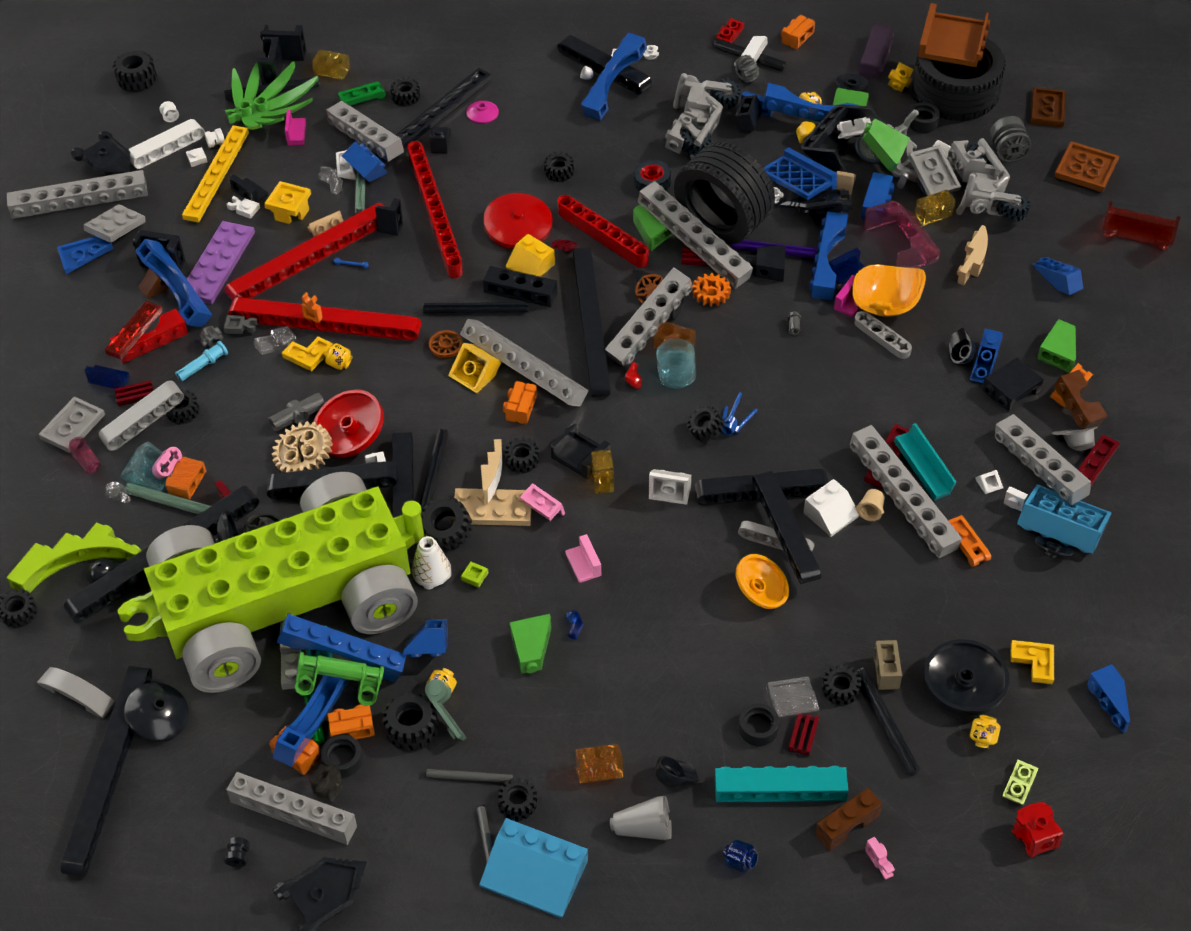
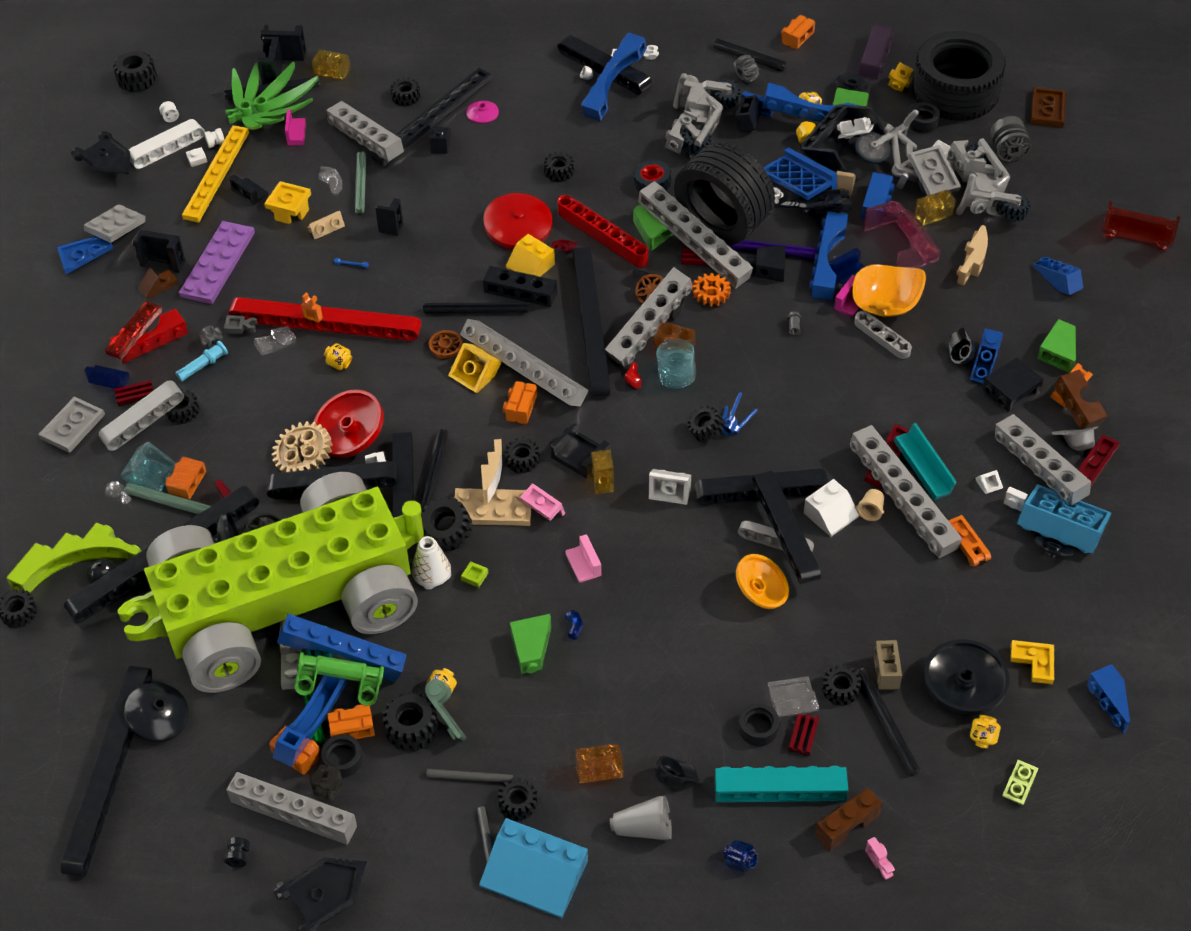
light grey brick [7,170,148,219] -> none
light grey slope [37,667,116,719] -> none
clear pink piece [69,437,101,474] -> none
blue arch [135,239,212,328] -> none
bright pink beam [152,447,182,479] -> none
red beam [224,203,385,301] -> none
white plate [227,196,260,219] -> none
dark grey piece [268,393,325,432] -> none
yellow plate [282,337,333,371] -> none
white slope [336,150,356,180] -> none
green plate [338,82,386,106] -> none
blue slope [342,141,387,182] -> none
blue slope [403,619,448,657] -> none
red beam [408,141,463,278] -> none
red slope [716,18,744,43] -> none
white slope [741,36,768,62] -> none
bright green slope [863,119,910,172] -> none
dark orange panel [918,3,991,67] -> none
red piece [1011,802,1063,858] -> none
dark orange plate [1054,141,1119,192] -> none

